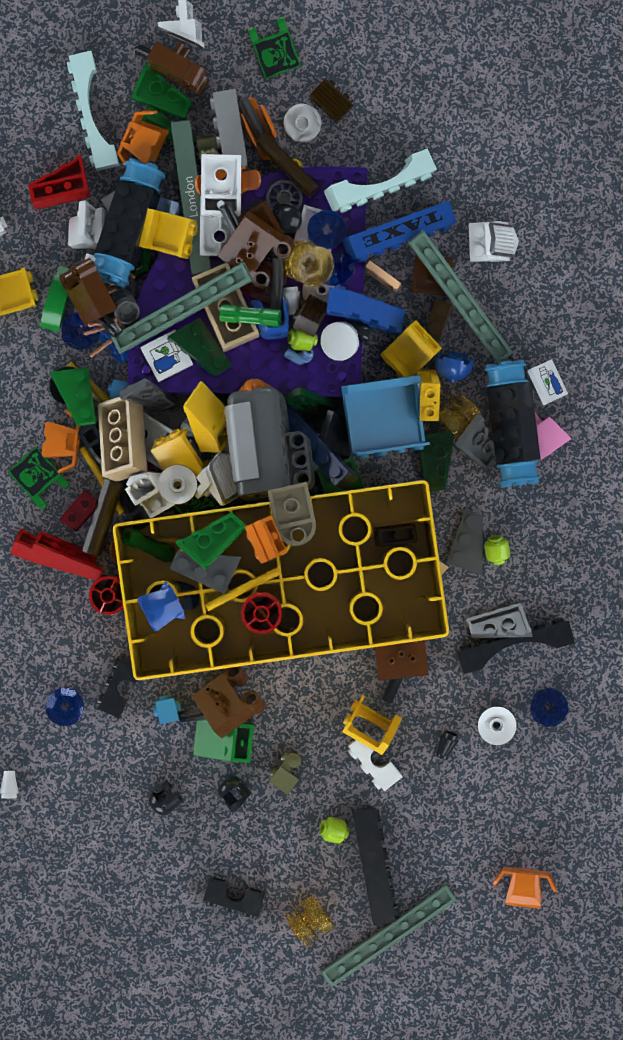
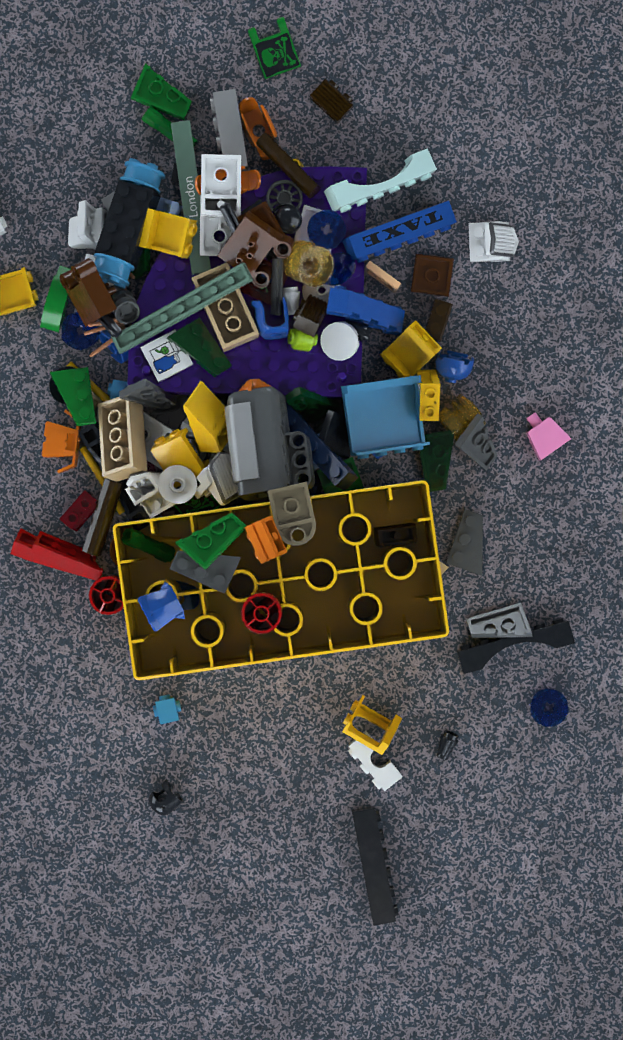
white cone [0,771,19,799] -> none
flag [8,447,70,510] -> none
red wedge [28,154,91,210] -> none
clear blue dish [45,688,84,726] -> none
light aqua arch [67,51,120,171] -> none
black arch [97,656,137,718] -> none
orange piece [117,110,169,164] -> none
reddish brown piece [134,41,210,97] -> none
white piece [158,0,205,50] -> none
reddish brown piece [178,666,266,739] -> none
green slope [193,719,254,763] -> none
olive brick [196,133,219,163] -> none
black arch [203,876,265,918] -> none
yellow bar [205,567,280,611] -> none
black helmet [218,776,252,812] -> none
green axle [219,305,281,327] -> none
dark grey axle [238,97,266,140] -> none
olive brick [269,750,301,795] -> none
white tile [283,104,322,143] -> none
medium blue arm [284,348,314,365] -> none
clear yellow wheel [285,895,335,947] -> none
lime head [319,817,349,844] -> none
sand green tile [320,884,457,988] -> none
reddish brown piece [374,640,428,703] -> none
sand green tile [408,230,513,364] -> none
white dish [478,707,516,745] -> none
black brick [484,360,541,487] -> none
lime head [484,535,510,565] -> none
orange piece [492,867,557,909] -> none
white tile [527,360,568,405] -> none

